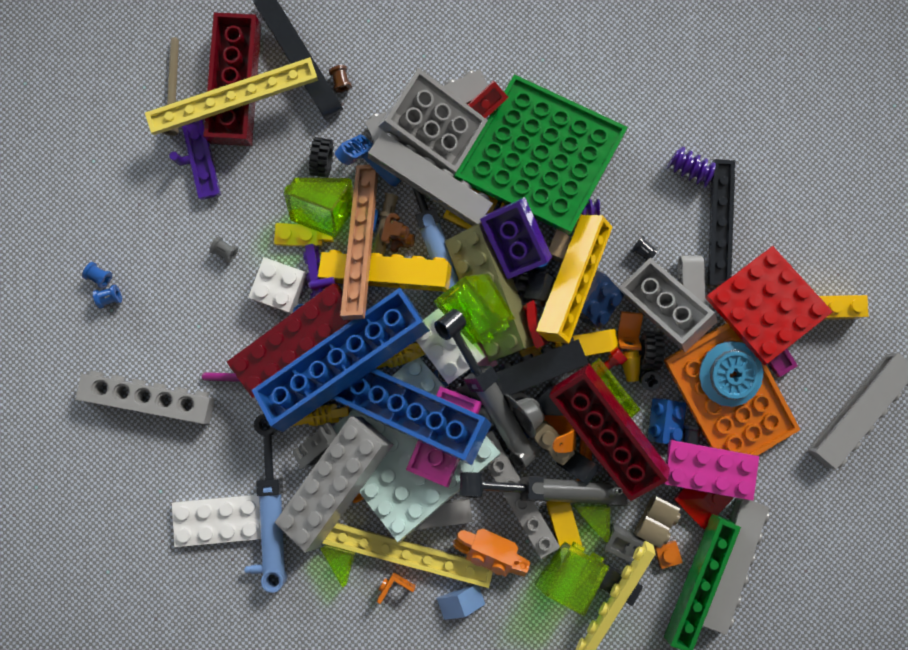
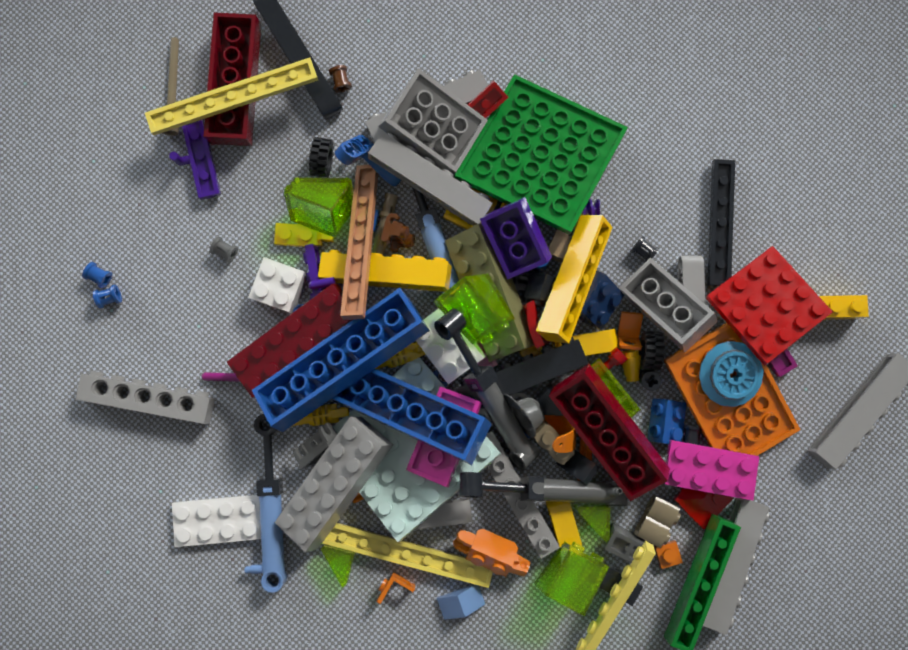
dark purple piece [666,146,716,188] -> none

